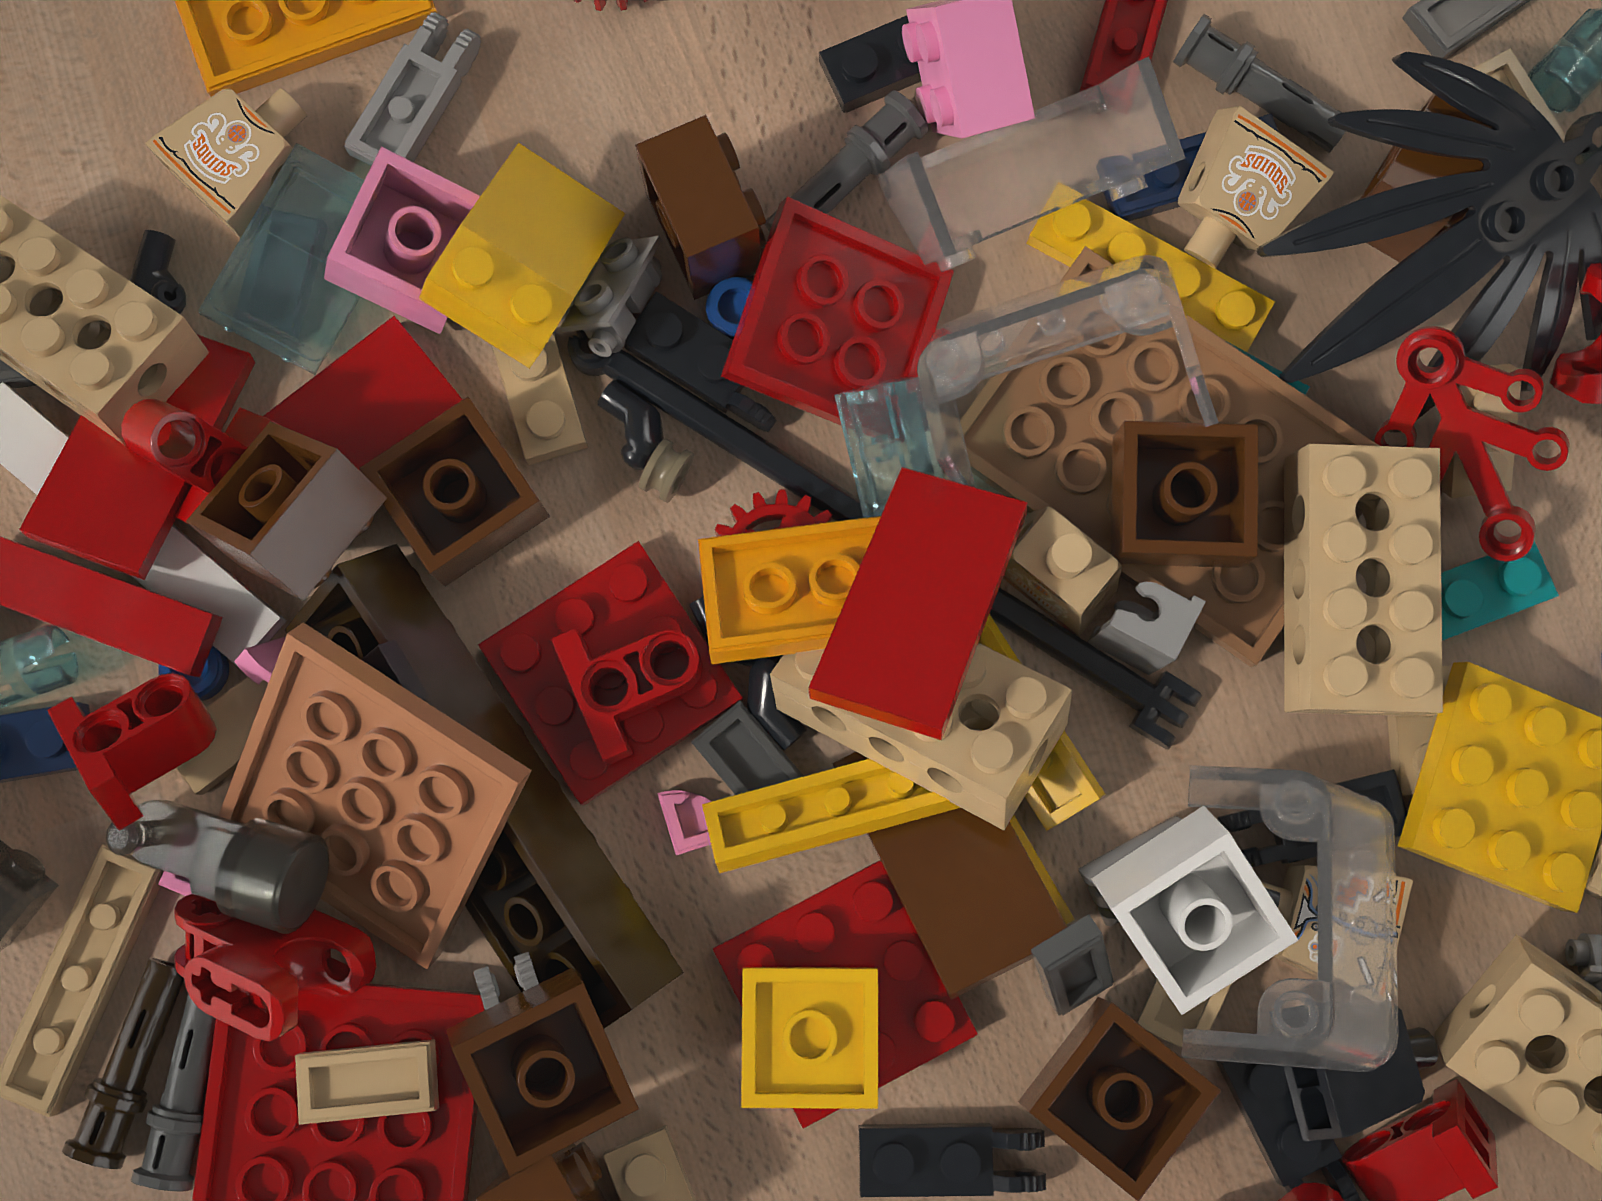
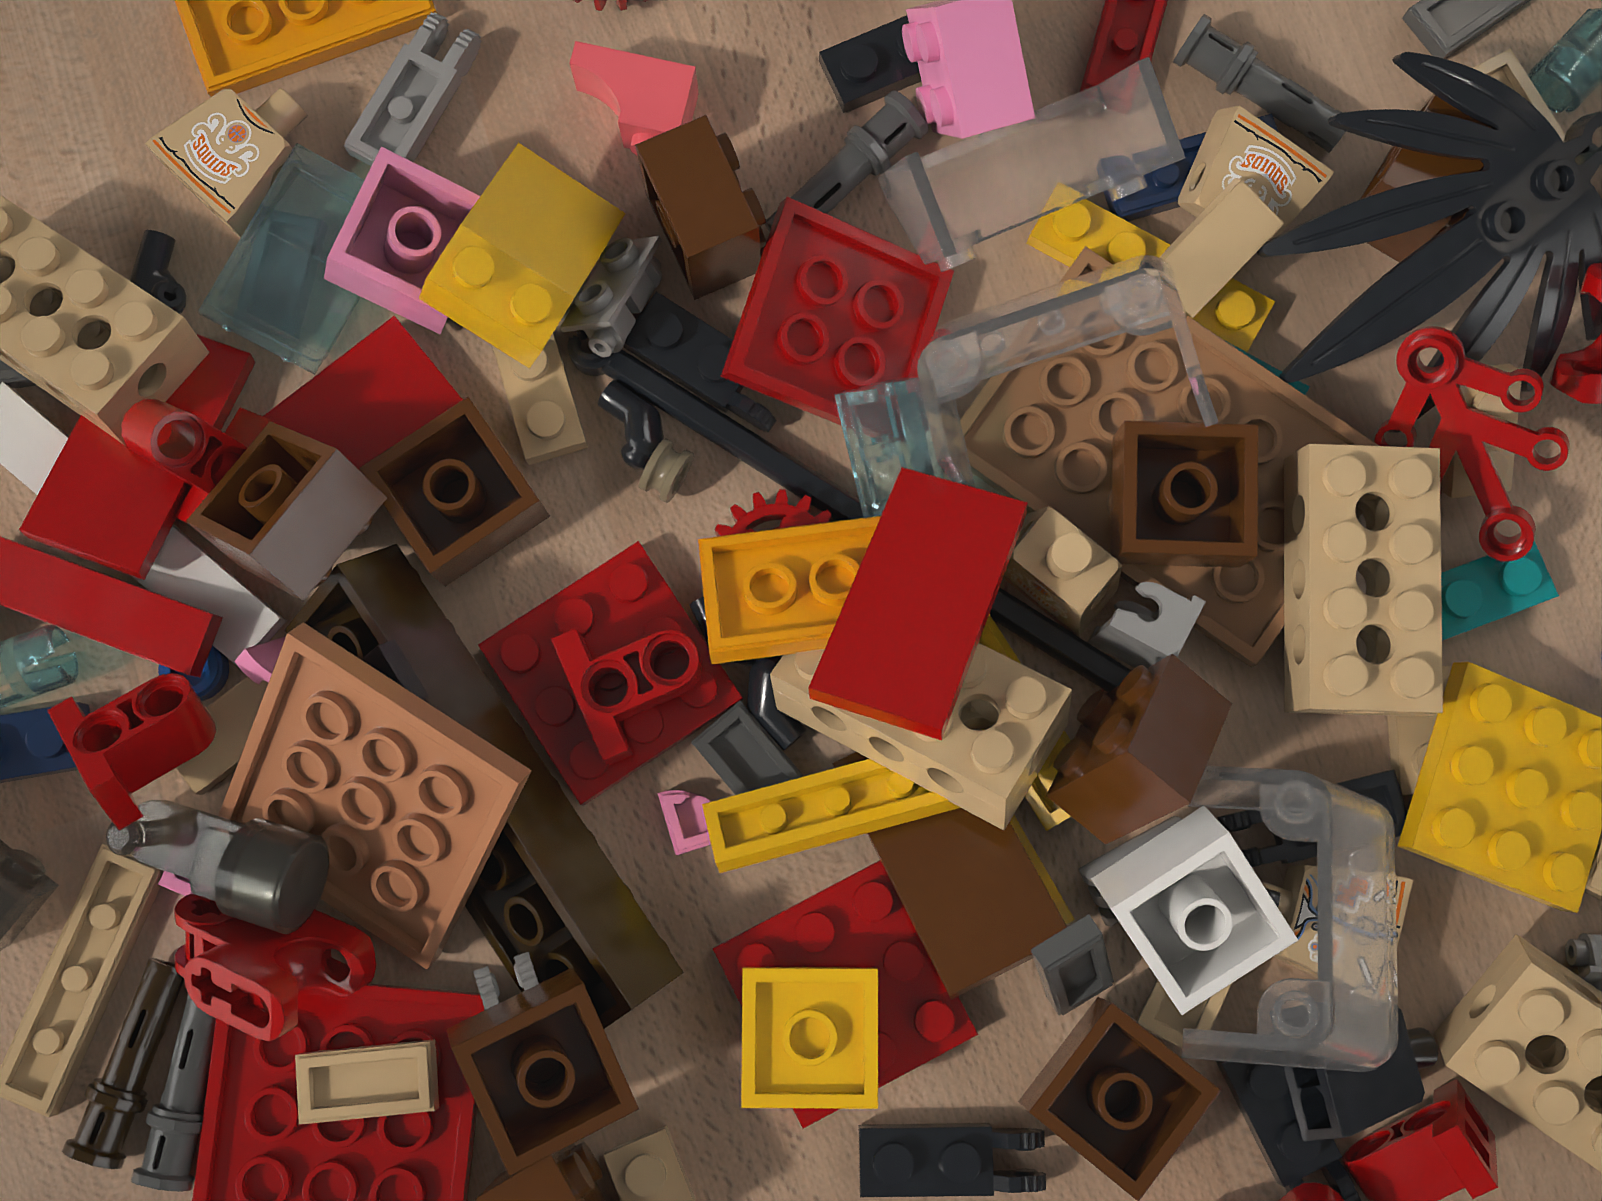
blue tile [706,277,753,340] -> none
none -> coral arch [569,41,699,155]
none -> reddish brown brick [1046,654,1232,845]
none -> tan tile [1145,178,1284,318]

